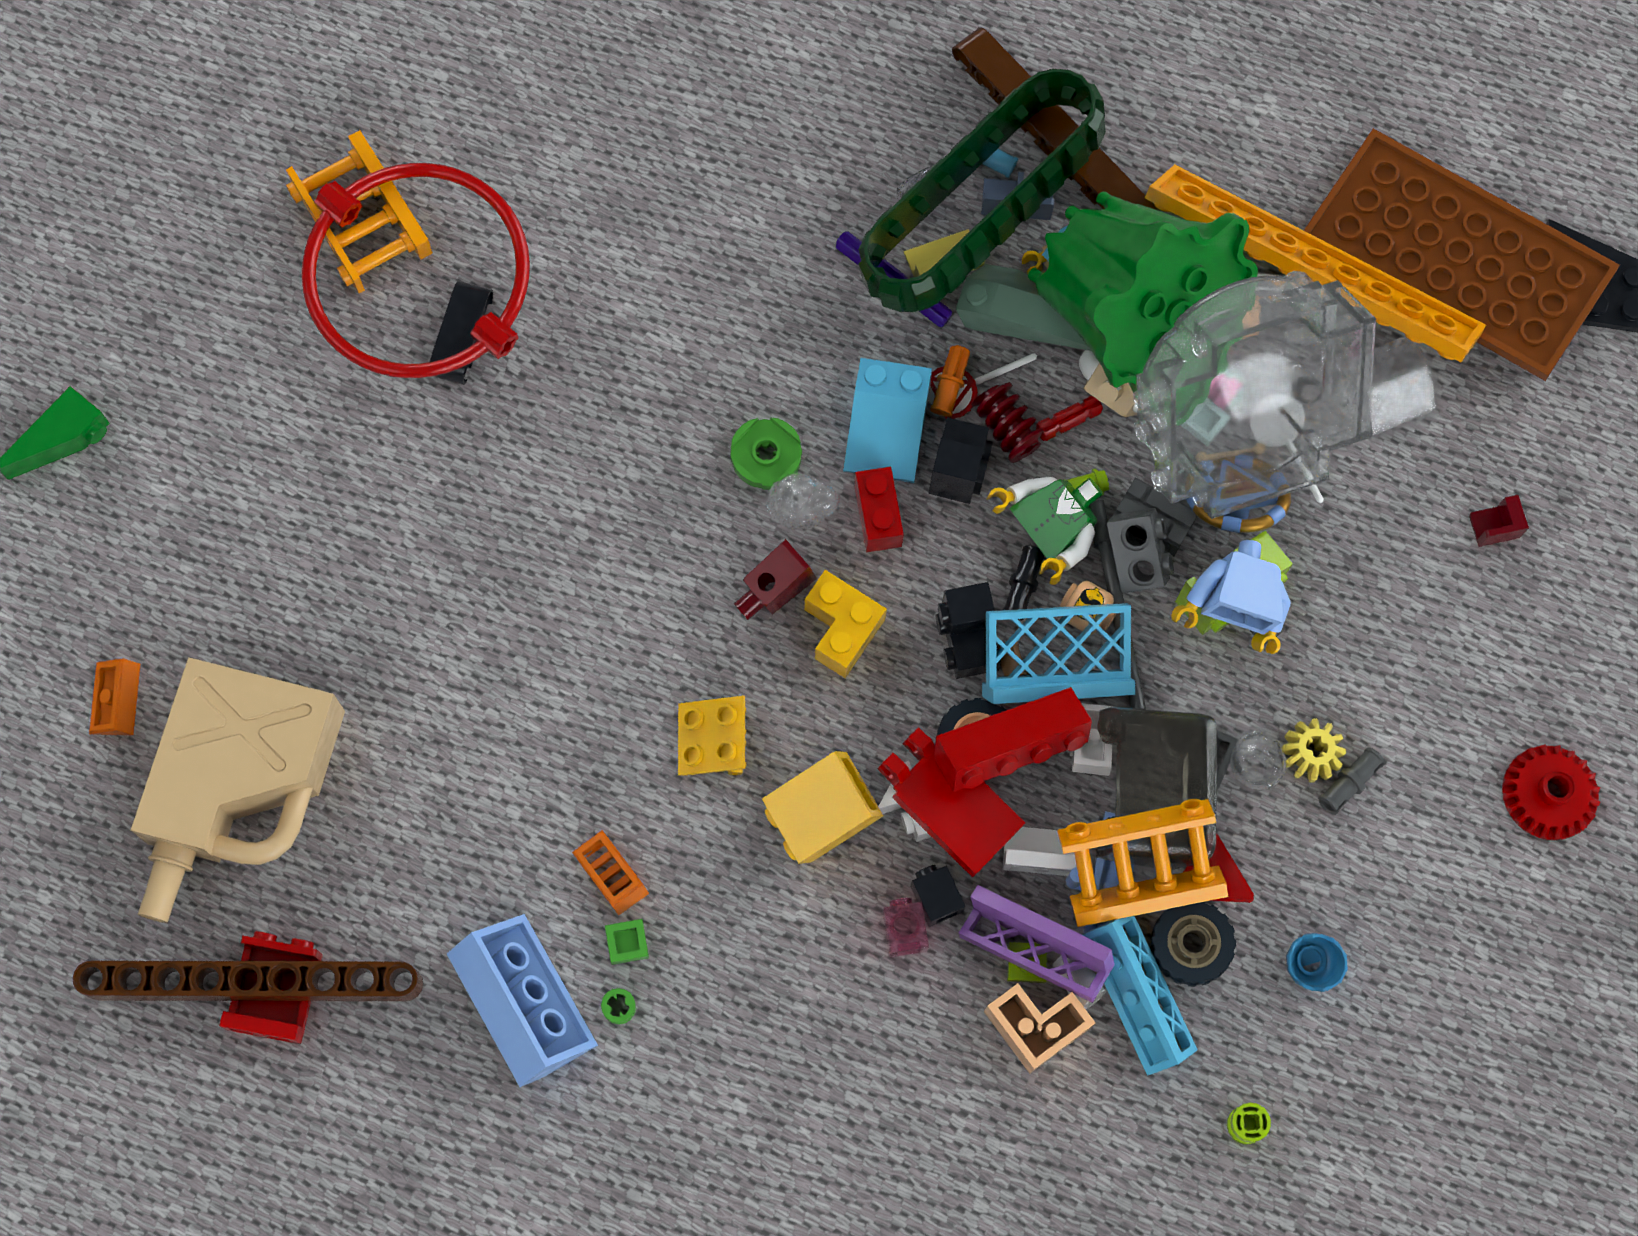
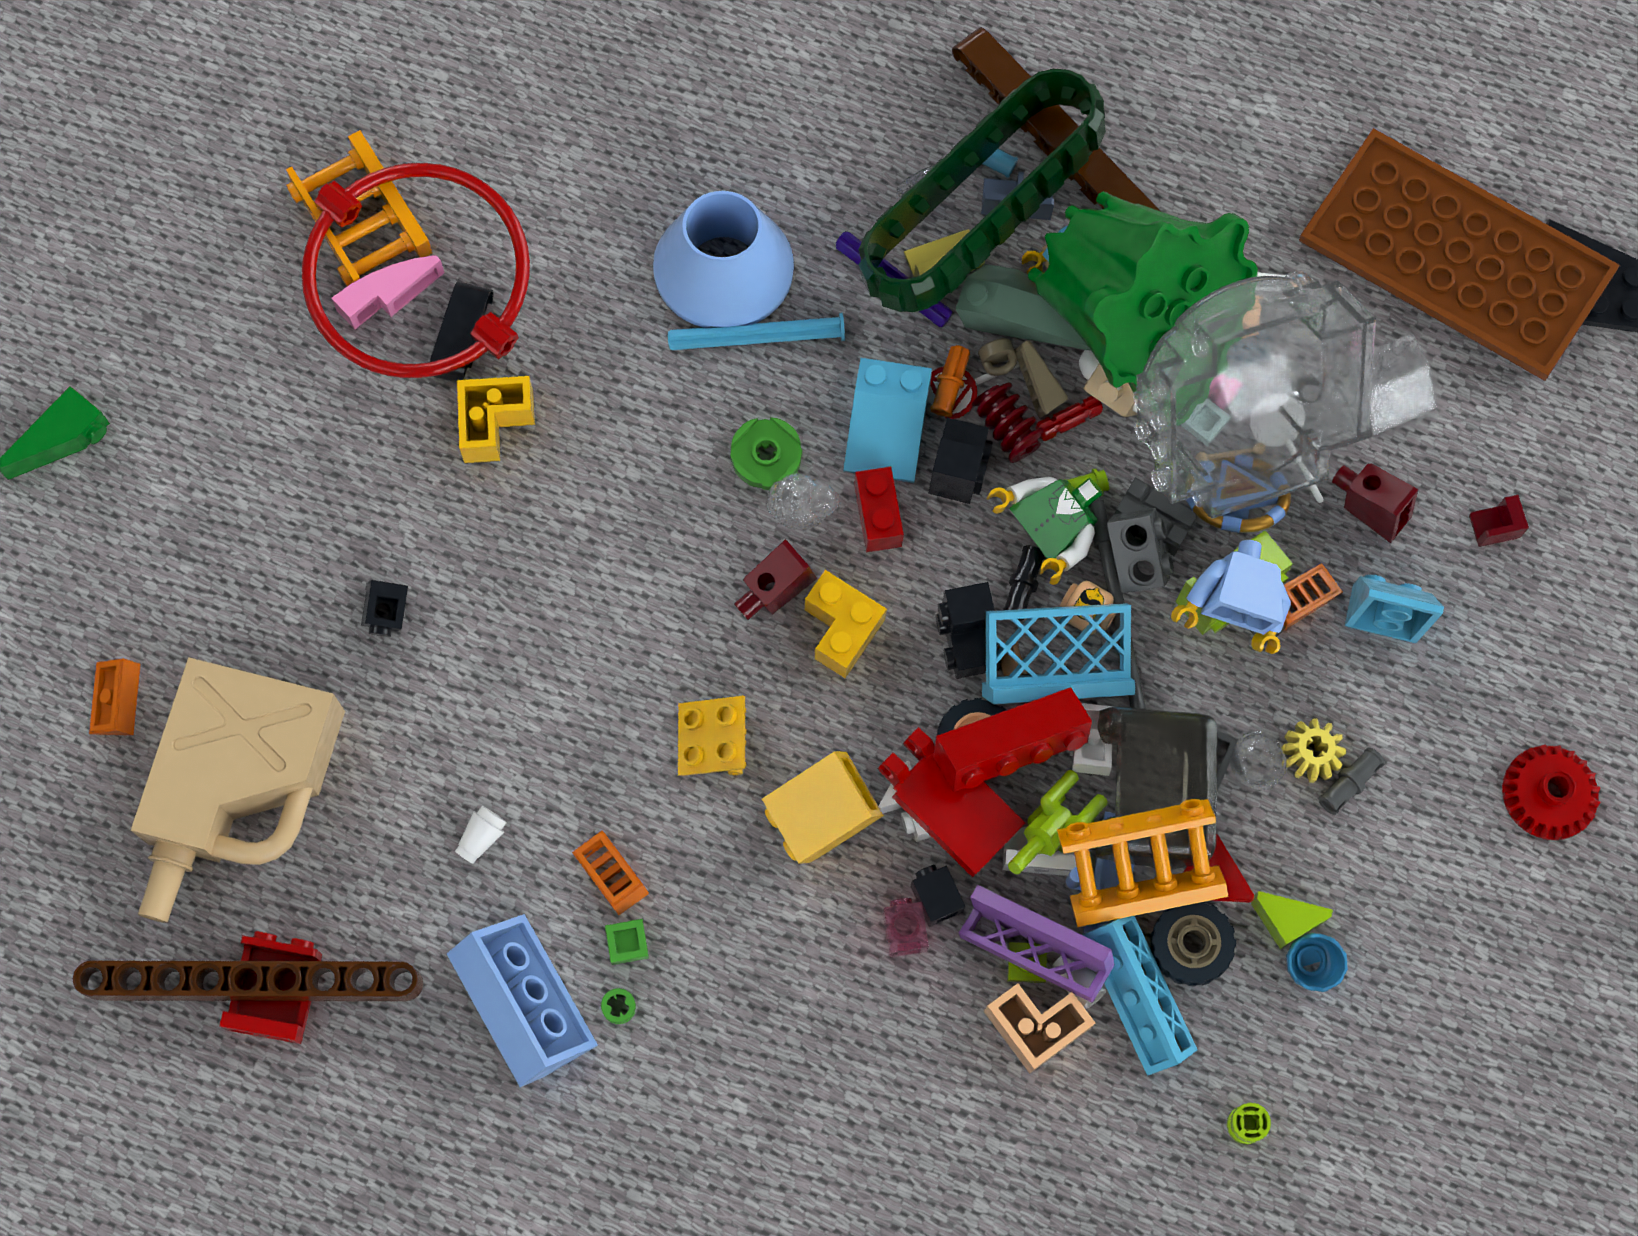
light orange plate [1145,164,1486,363] -> none
none -> bright pink slope [331,255,445,329]
none -> black brick [361,580,408,637]
none -> white cone [455,806,507,864]
none -> yellow brick [457,376,535,463]
none -> light blue cone [653,191,794,328]
none -> medium azure axle [668,313,845,350]
none -> dark tan tile [978,338,1017,376]
none -> lime plant [1008,770,1108,875]
none -> dark tan slope [1015,340,1068,419]
none -> lime slope [1251,891,1333,949]
none -> orange slope [1284,563,1343,630]
none -> dark red torso [1332,463,1418,543]
none -> medium azure slope [1345,575,1444,643]

